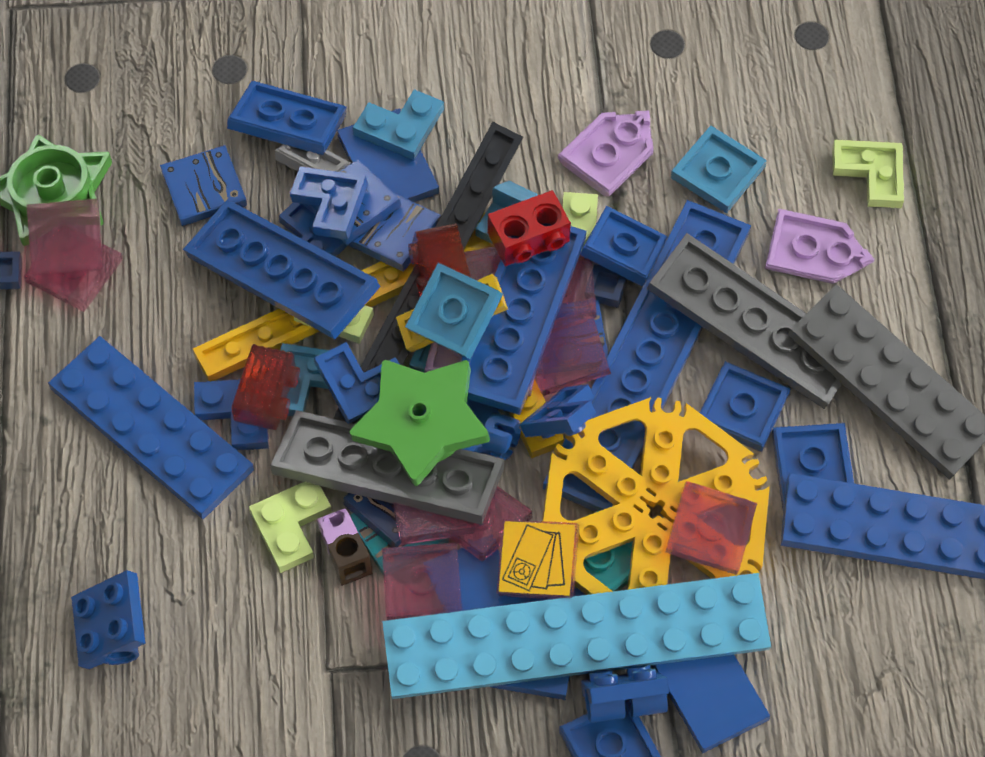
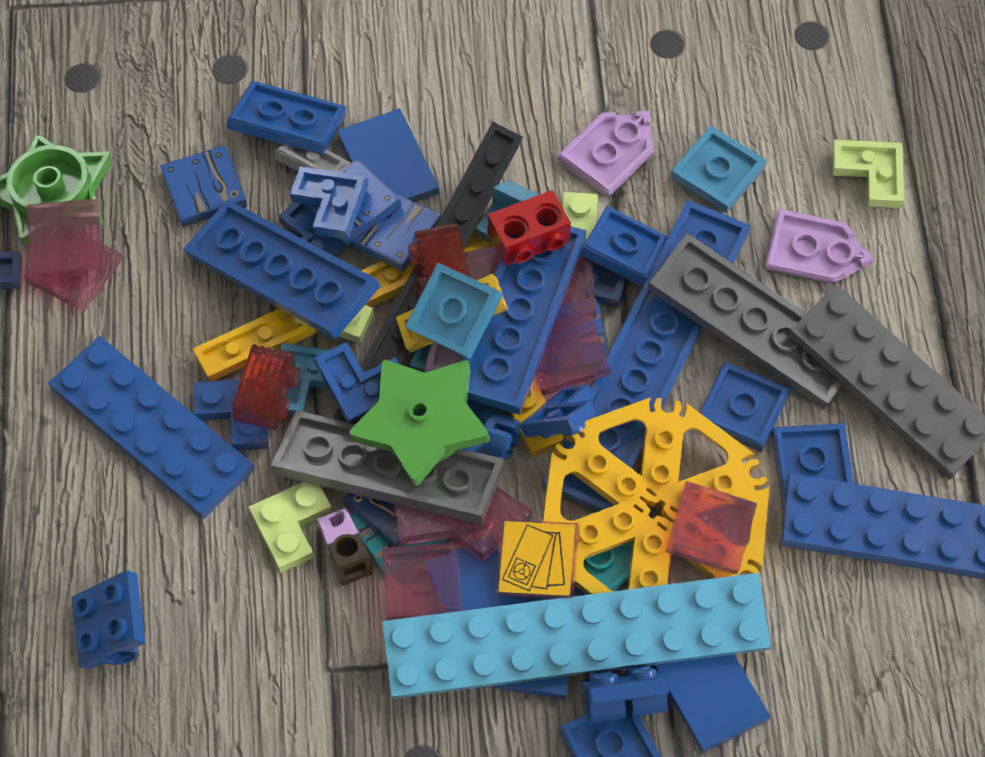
dark azure plate [353,89,444,160] -> none

